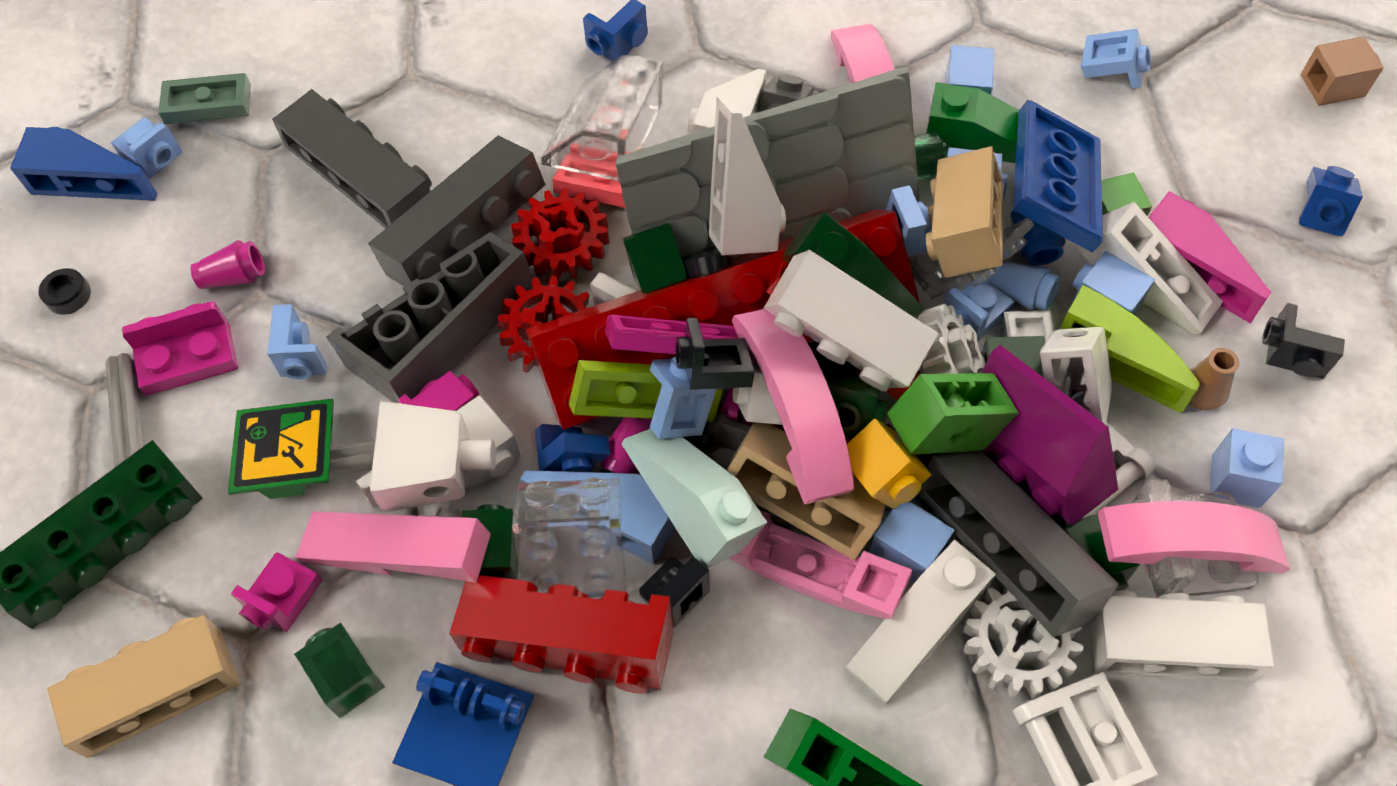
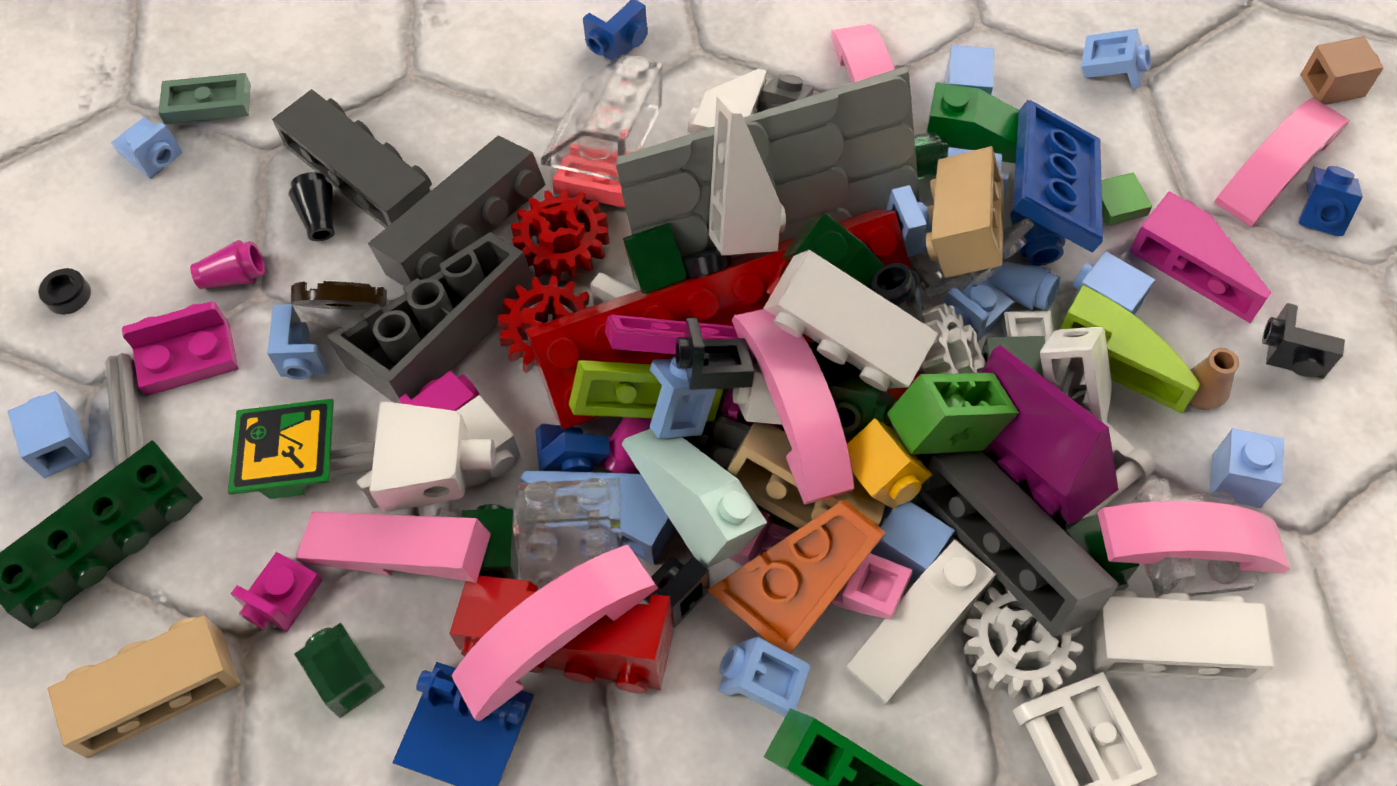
blue slope [10,127,157,201] -> none
white slope [1075,202,1223,335] -> none
none -> light blue brick [8,391,91,478]
none -> black cone [288,172,335,242]
none -> dark brown tile [291,281,387,310]
none -> bright pink slope [451,545,658,722]
none -> orange wing [707,499,886,654]
none -> light blue bracket [718,637,811,716]
none -> black cone [871,263,925,324]
none -> bright pink slope [1214,98,1350,227]

